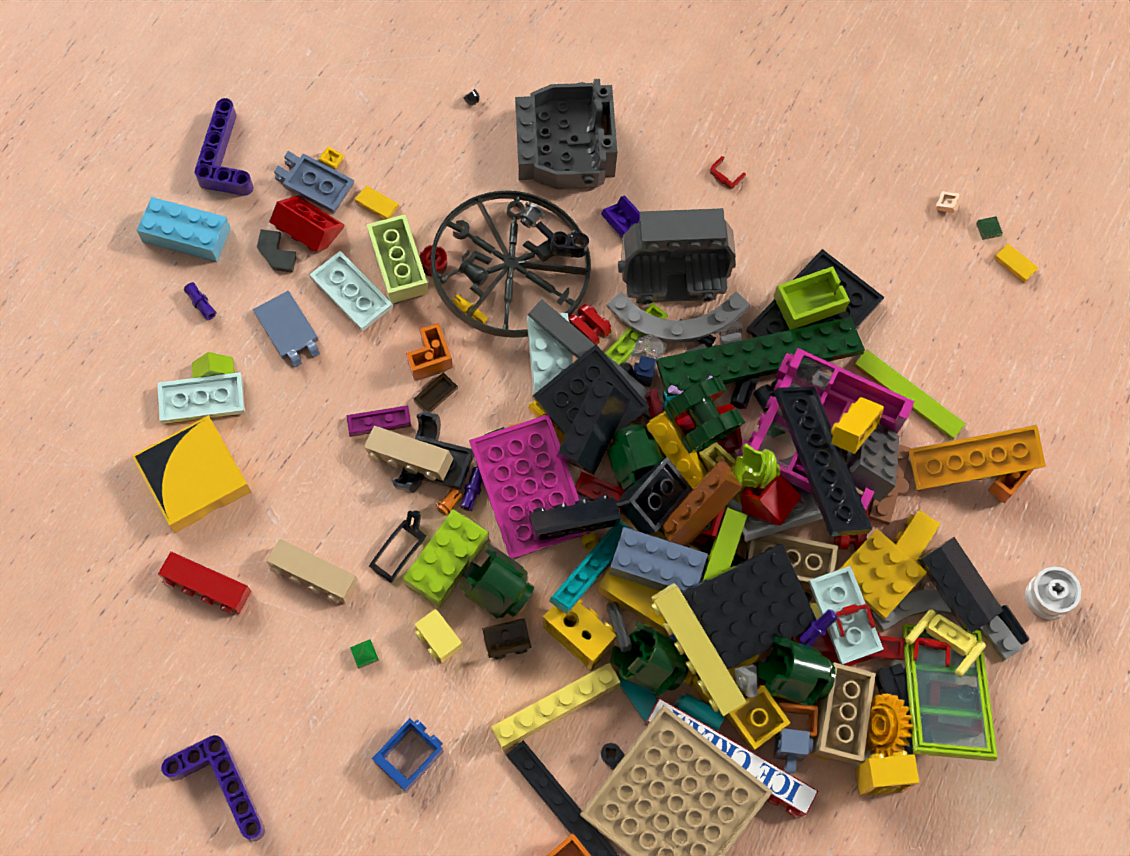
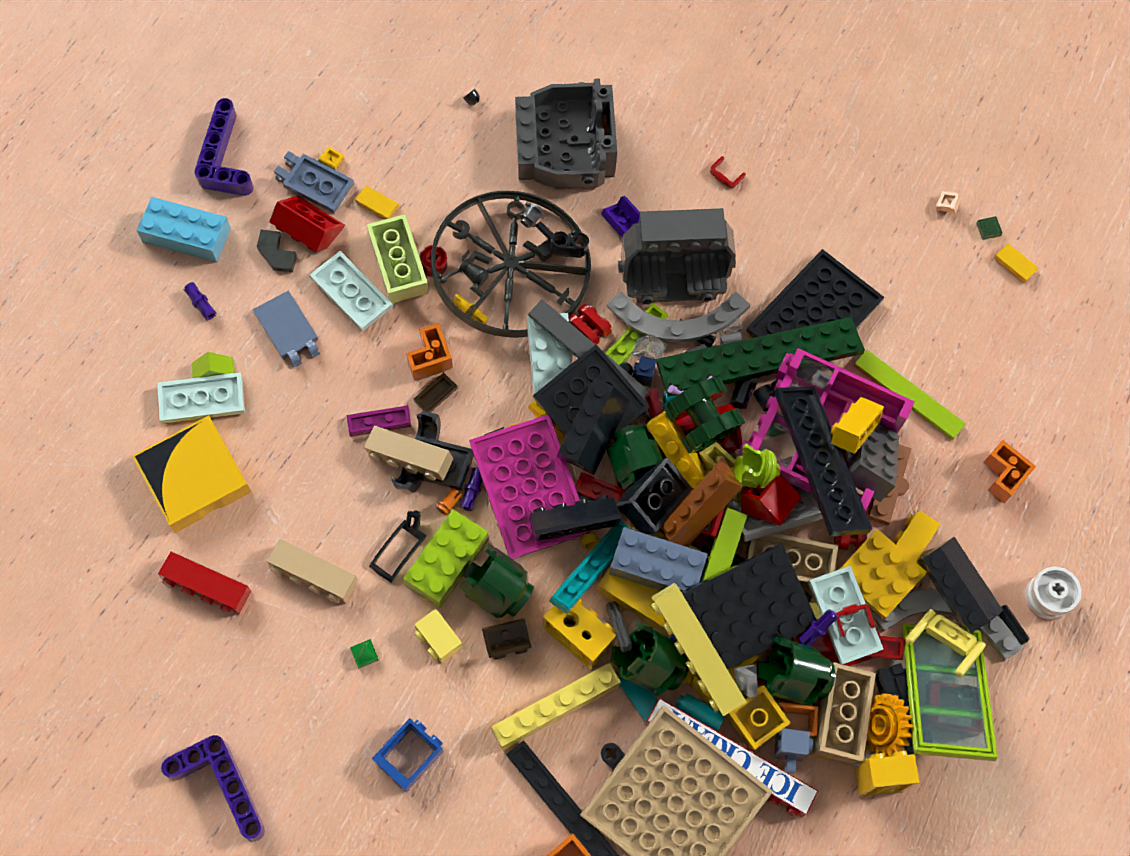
lime piece [774,267,850,330] -> none
light orange plate [909,425,1046,490] -> none
red piece [913,638,951,667] -> none

